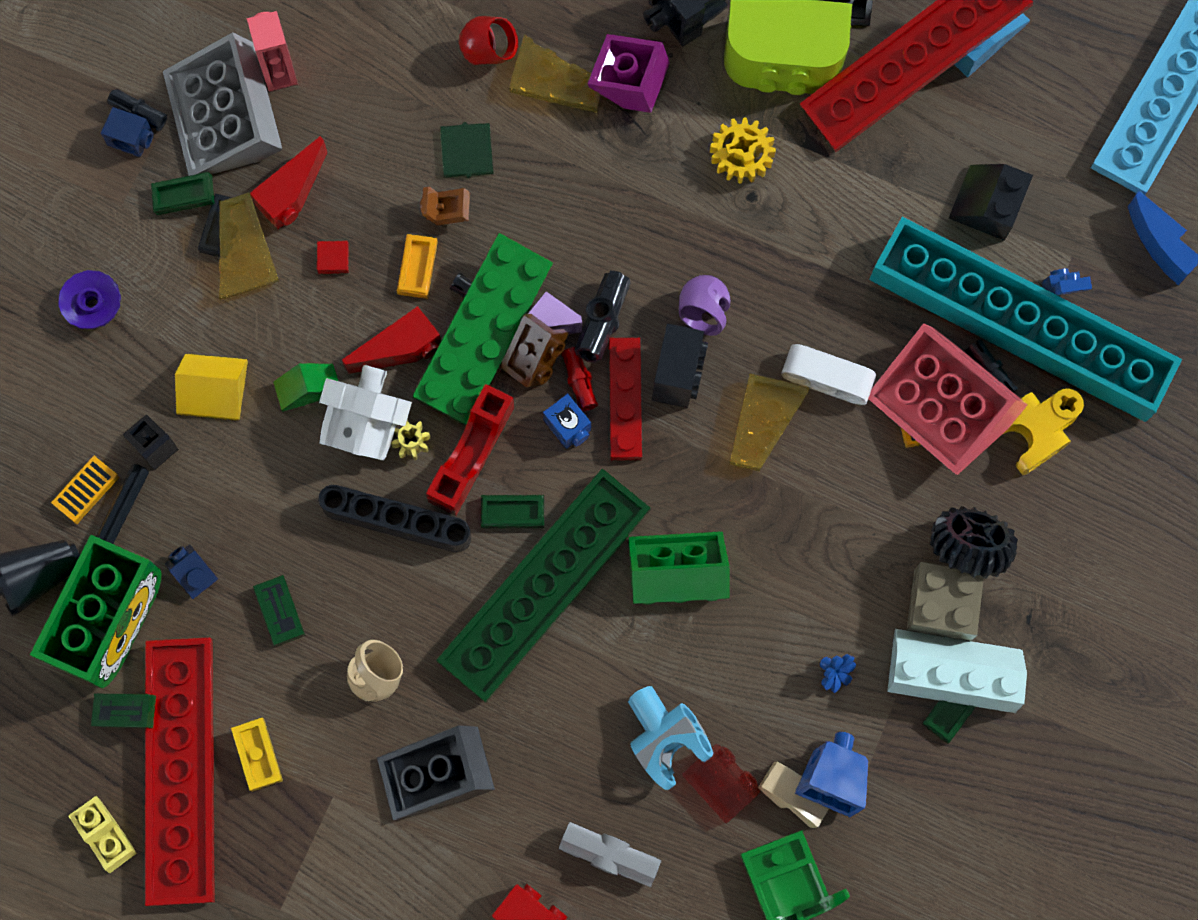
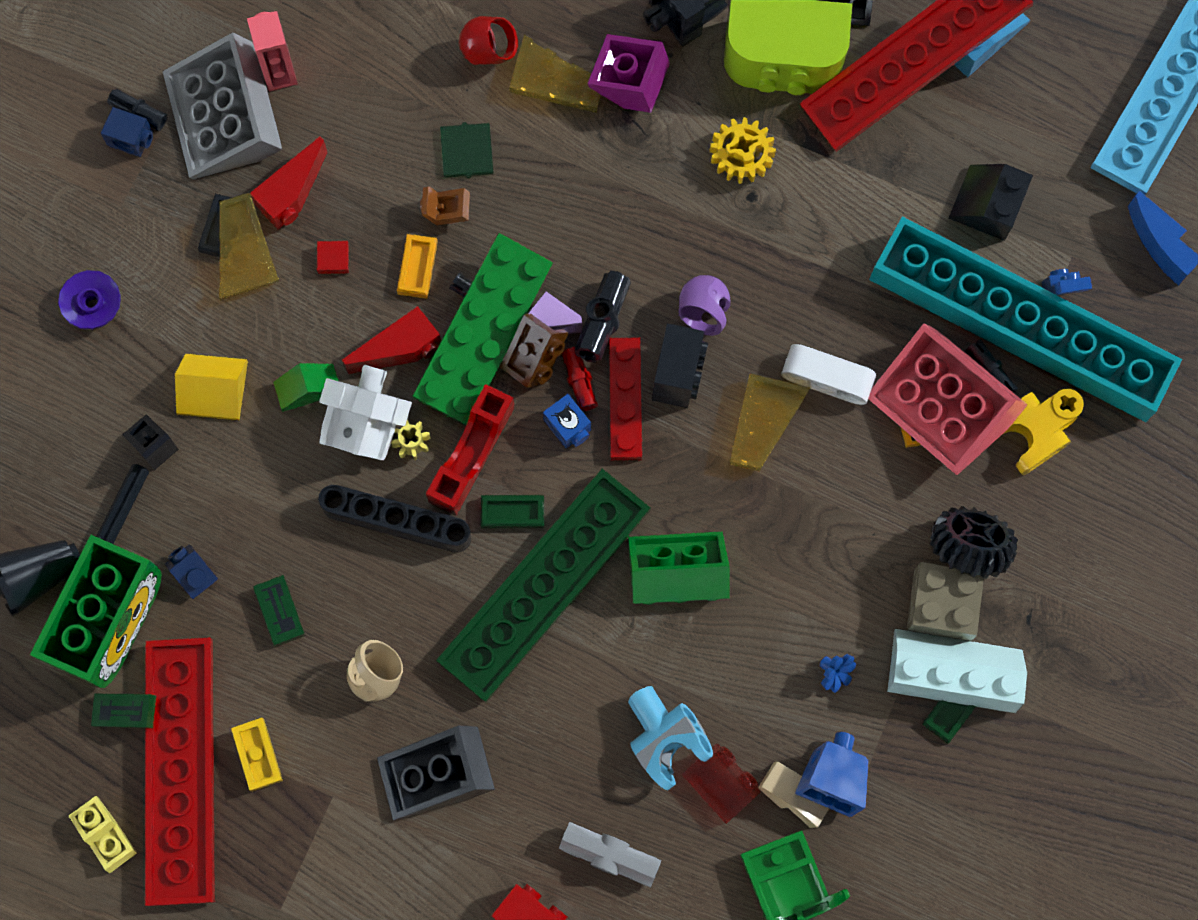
light orange tile [51,455,120,524] -> none
dark green tile [151,172,215,215] -> none

